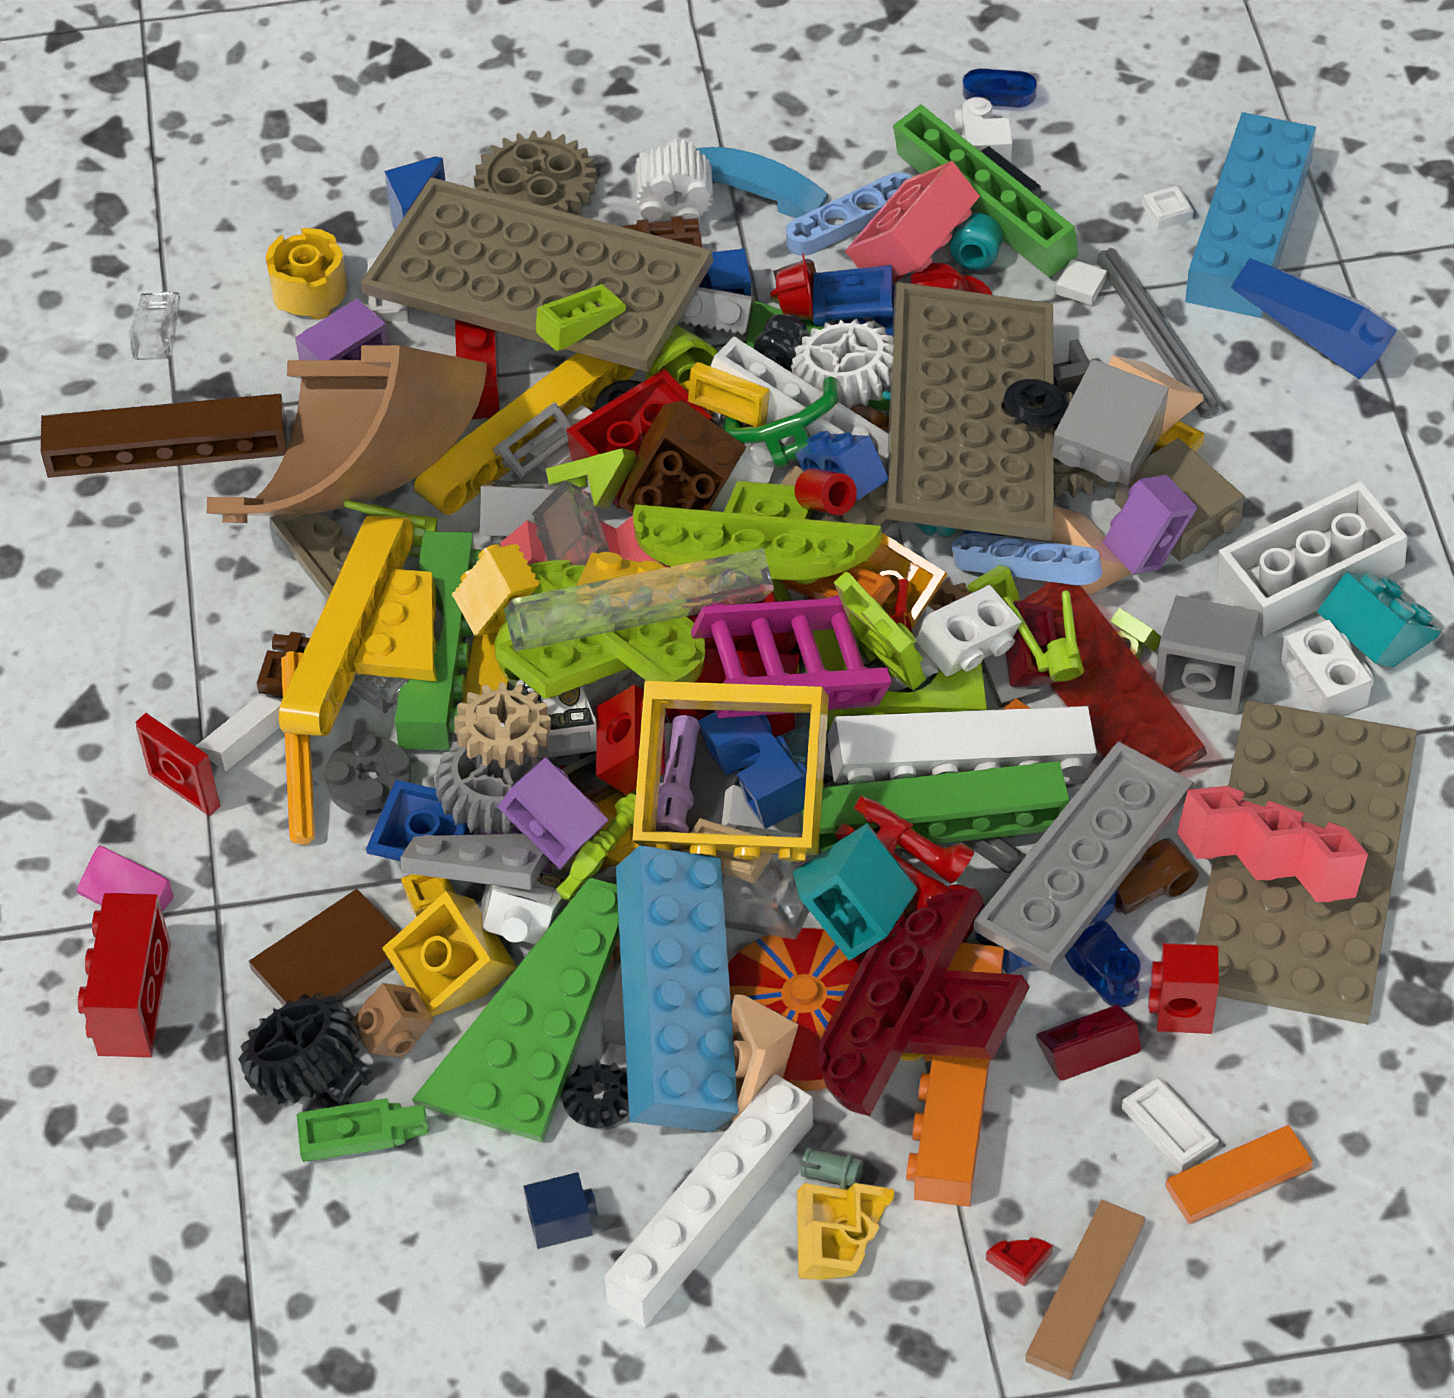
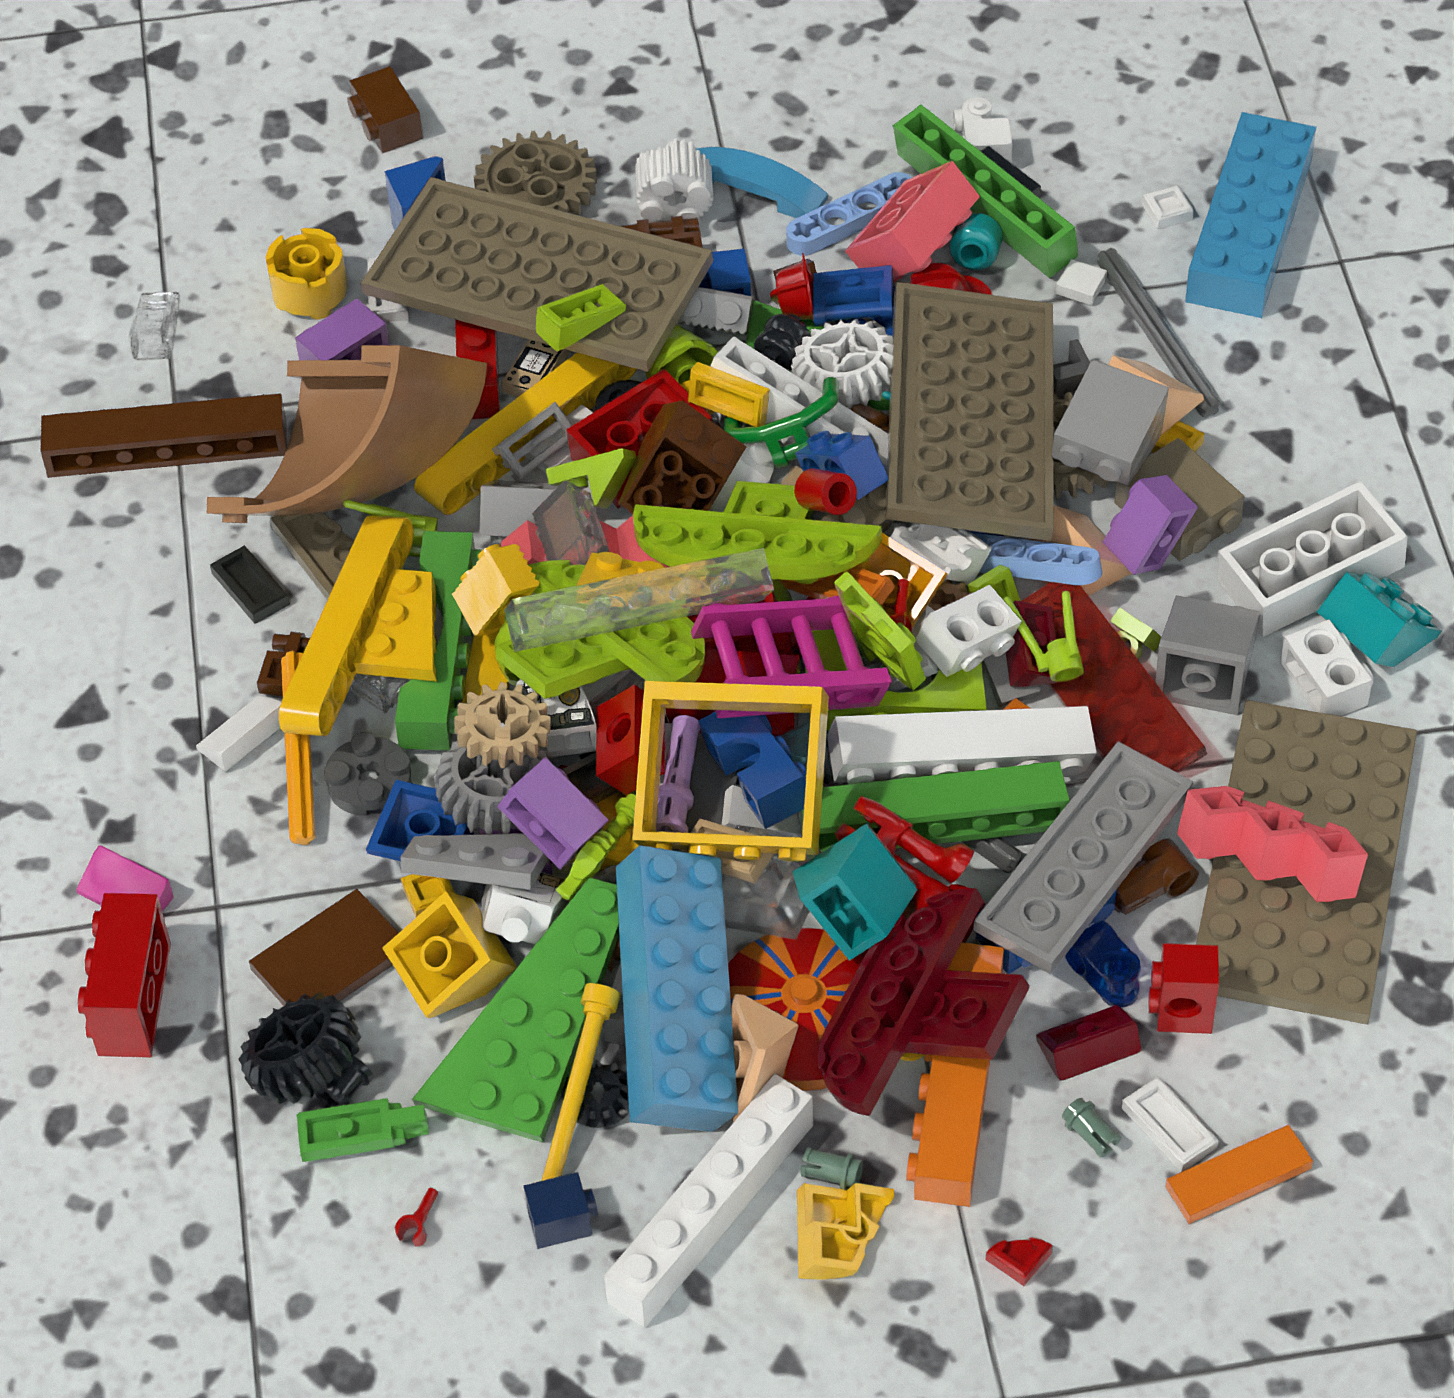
red plate [135,713,221,816] -> none
medium nougat brick [354,983,434,1058] -> none
clear blue plate [962,68,1037,108] -> none
black gear [1003,379,1069,431] -> none
medium nougat tile [1025,1199,1145,1380] -> none
blue wedge [1230,258,1397,379] -> none
none -> pearl dark grey tile [210,545,290,624]
none -> reddish brown brick [347,66,423,153]
none -> red hand [395,1188,439,1247]
none -> tile [501,340,570,397]
none -> yellow piece [541,983,621,1181]
none -> white hinge [891,523,992,583]
none -> sand green pin [1062,1098,1121,1158]

